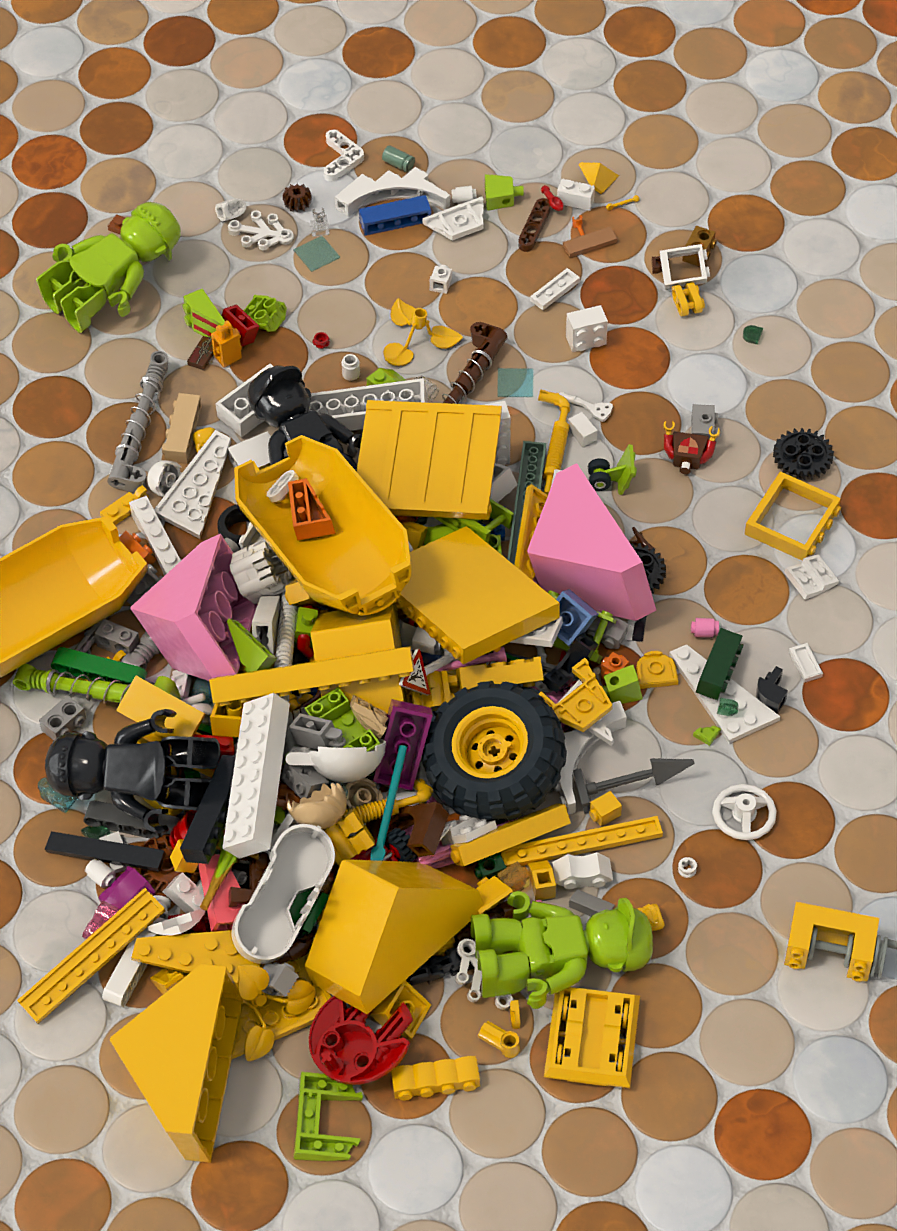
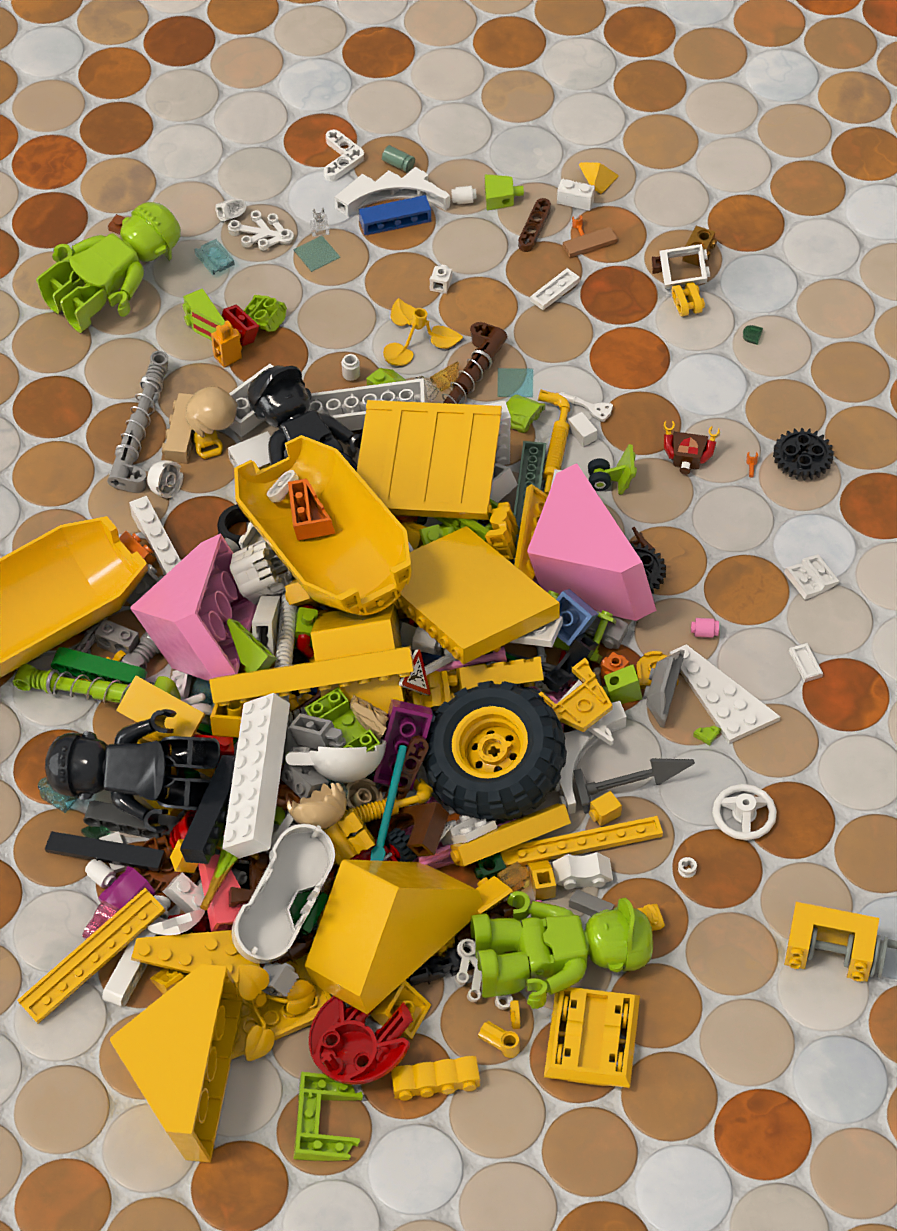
light grey brick [39,695,86,740] -> none
yellow plate [100,485,149,525] -> none
white wing [154,430,231,539] -> none
reddish brown tile [187,336,214,370] -> none
reddish brown gear [282,183,312,212] -> none
red plate [312,332,330,349] -> none
white wing [422,196,483,241] -> none
red piece [541,185,564,211] -> none
white brick [566,305,608,353] -> none
yellow hinge [606,195,640,211] -> none
black sticker [625,616,647,642] -> none
light grey brick [691,404,718,439] -> none
dark green brick [695,628,744,700] -> none
clear green tile [717,698,739,716] -> none
yellow window [745,471,842,561] -> none
black brick [756,666,788,714] -> none
none -> tan piece [186,386,238,438]
none -> clear light blue plate [194,239,235,275]
none -> reddish brown beam [384,735,429,800]
none -> lime plate [419,524,455,546]
none -> clear yellow tile [430,362,459,392]
none -> yellow hips [485,502,520,560]
none -> lime slope [506,395,545,433]
none -> light grey wedge [644,650,685,728]
none -> orange hand [746,452,758,478]

